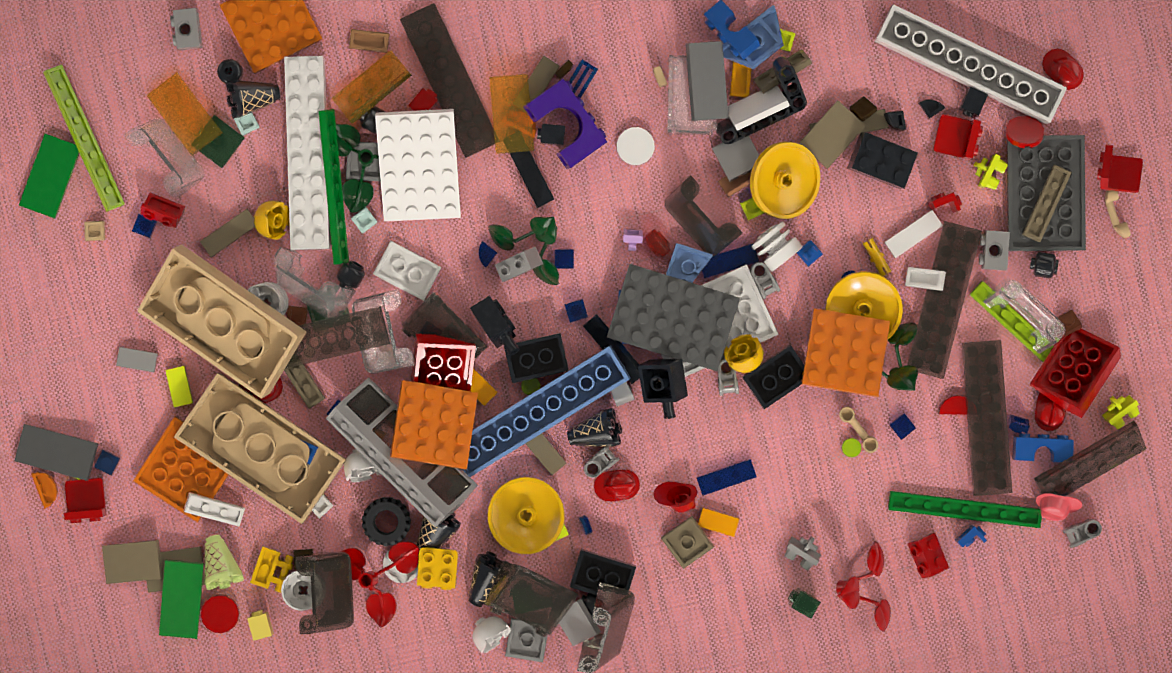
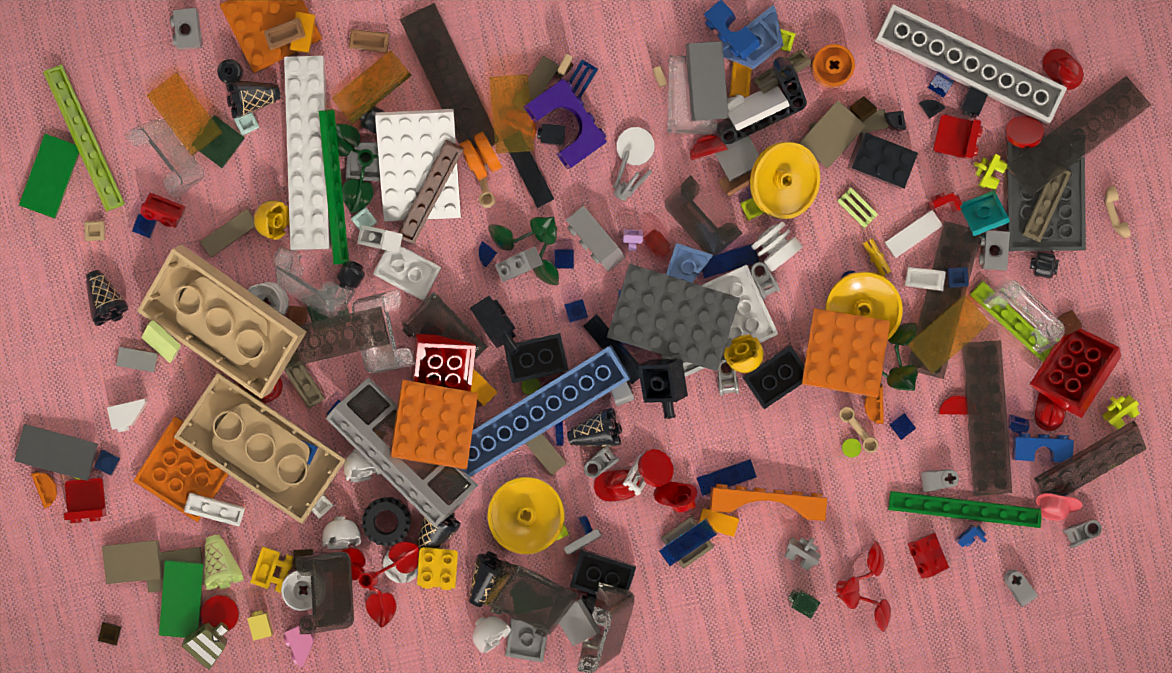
neon yellow tile [165,366,193,407] -> none
red brick [408,88,438,111] -> none
blue tile [797,240,823,267] -> none
red bracket [1097,145,1143,193] -> none
none -> black cone [86,270,129,326]
none -> dark brown tile [98,622,122,646]
none -> white slope [107,399,148,432]
none -> yellowish green tile [141,320,181,363]
none -> olive torso [182,622,229,670]
none -> medium nougat tile [264,18,306,50]
none -> bright pink slope [283,621,315,668]
none -> light orange tile [290,12,316,53]
none -> white cylinder [322,516,361,550]
none -> white slope [357,225,403,253]
none -> tile [398,140,463,244]
none -> orange wheel [459,131,502,181]
none -> tan bar [479,164,496,208]
none -> clear blue tile [555,421,564,446]
none -> tan tile [557,54,573,76]
none -> light grey tile [564,529,602,554]
none -> light grey wedge [566,205,626,272]
none -> light grey plant [613,151,652,201]
none -> white tile [623,454,646,495]
none -> red tile [638,449,674,487]
none -> clear blue tile [659,518,717,566]
none -> red tile [690,134,728,160]
none -> orange arch [709,484,827,521]
none -> white tile [727,94,745,111]
none -> orange wheel [811,44,855,88]
none -> yellowish green tile [837,188,878,228]
none -> orange tile [864,386,884,424]
none -> clear yellow tile [907,295,991,374]
none -> light grey piece [921,469,959,492]
none -> clear blue tile [927,71,954,98]
none -> dark blue plate [947,267,969,288]
none -> teal plate [960,190,1010,236]
none -> light grey piece [1004,570,1038,607]
none -> clear smoke plate [1006,76,1151,197]

